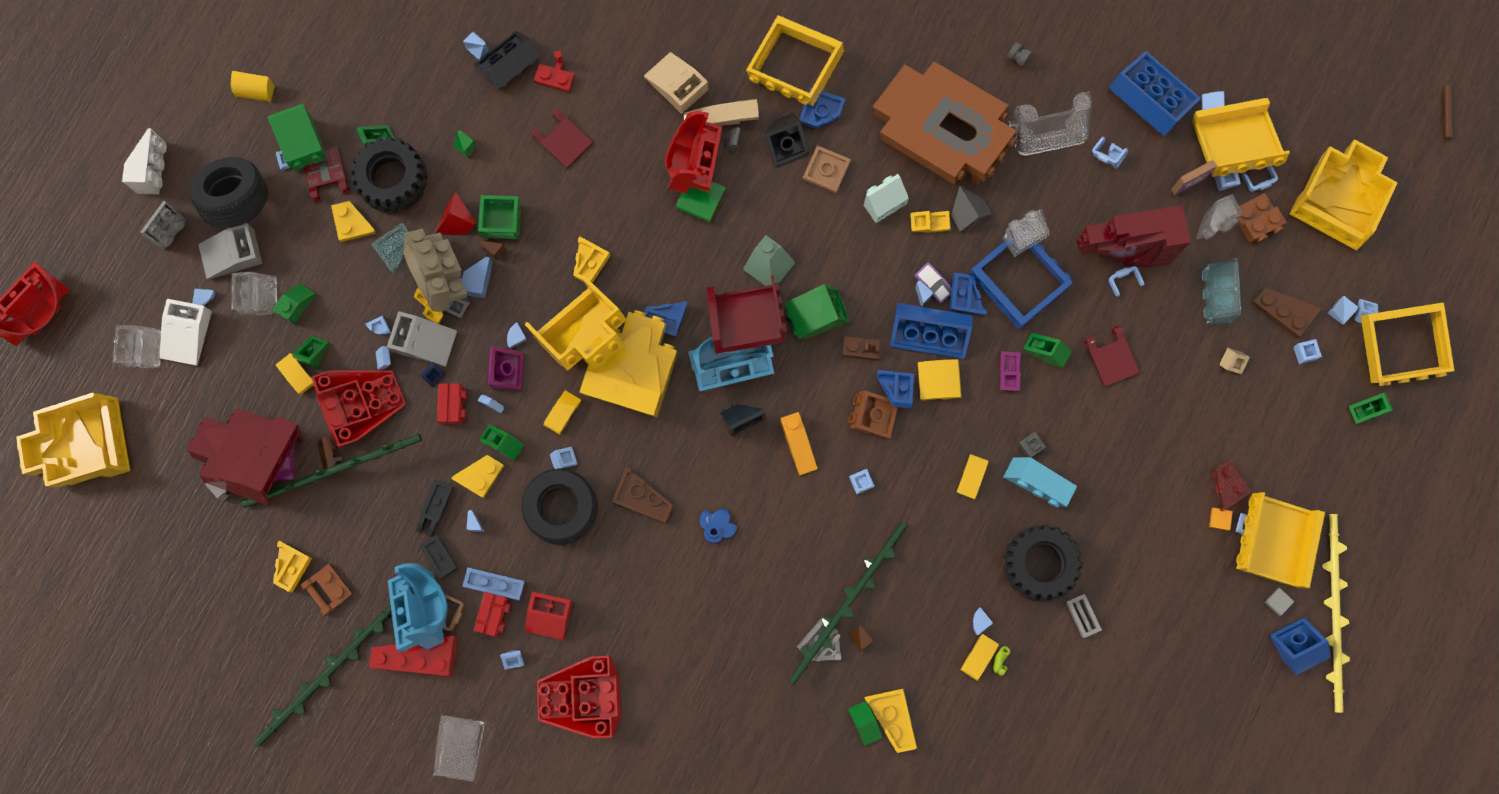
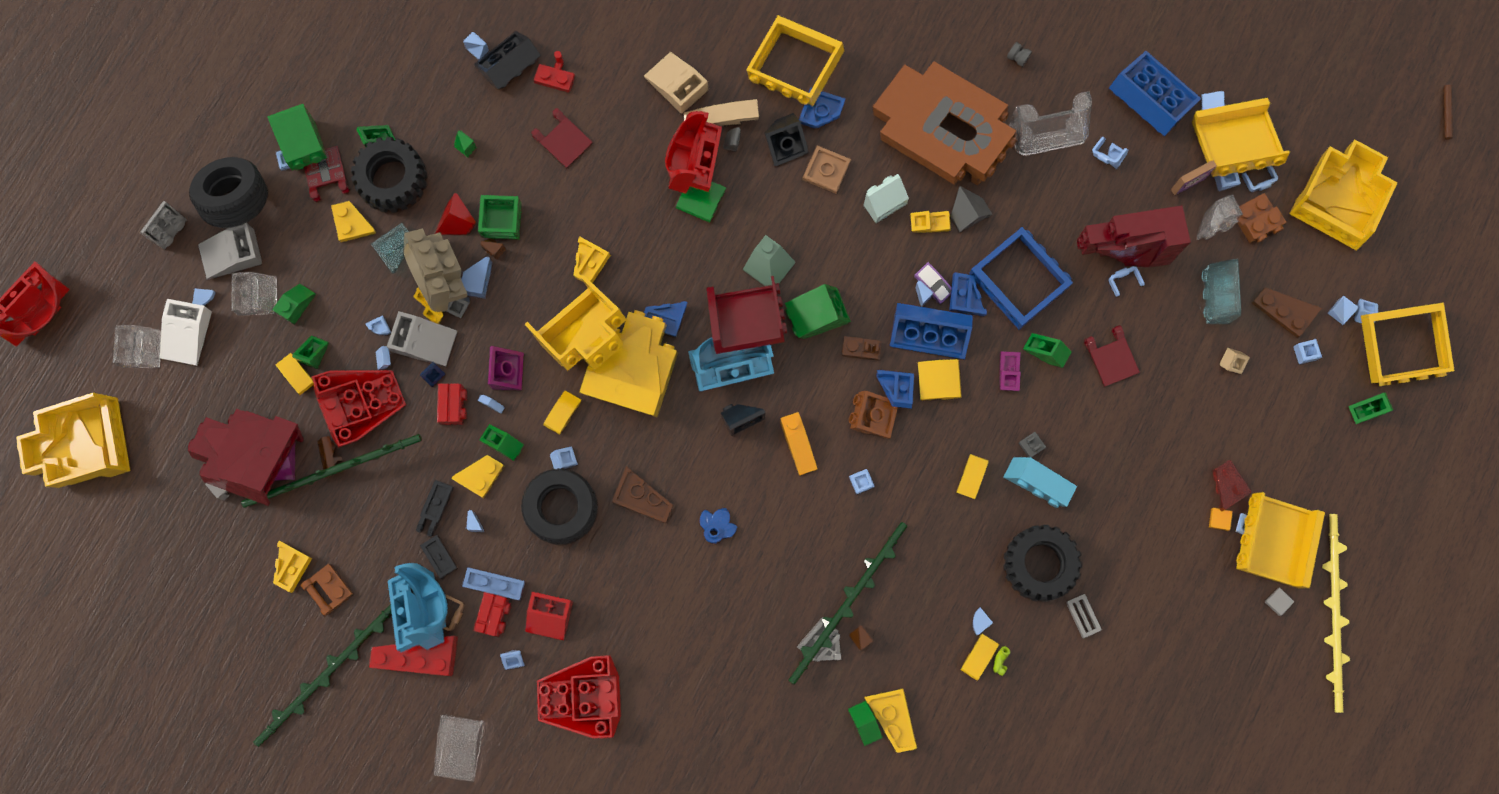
white slope [122,128,167,195] -> none
yellow brick [231,71,275,103] -> none
light blue tile [507,323,527,349] -> none
clear slope [1002,209,1050,257] -> none
blue slope [1270,618,1331,675] -> none

